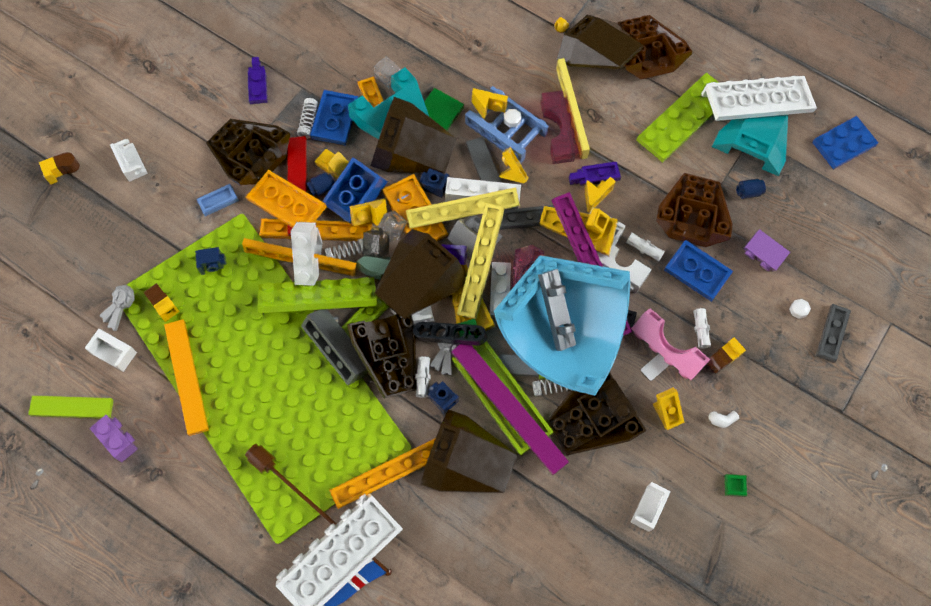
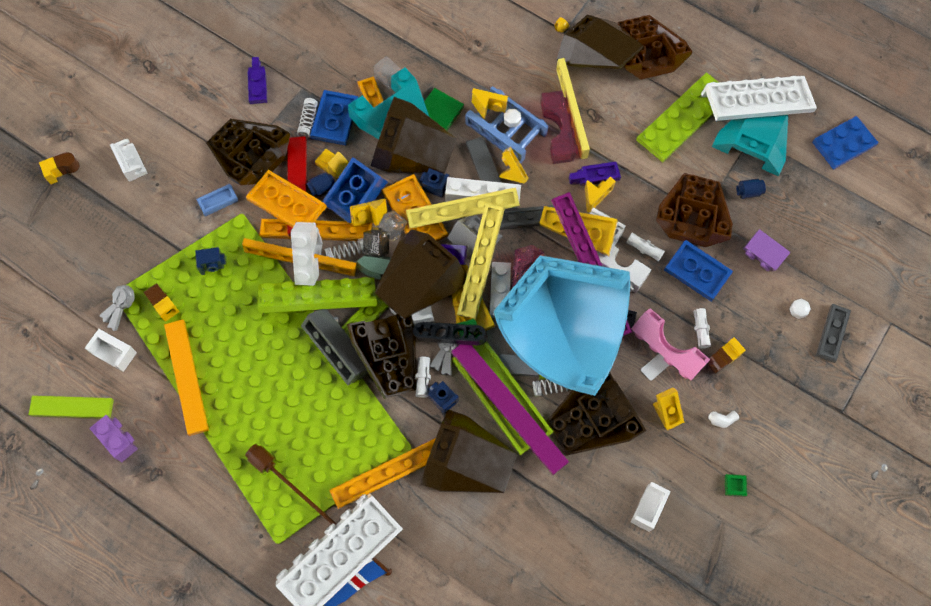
hinge [538,269,576,351] -> none
yellow brick [585,208,610,234] -> none

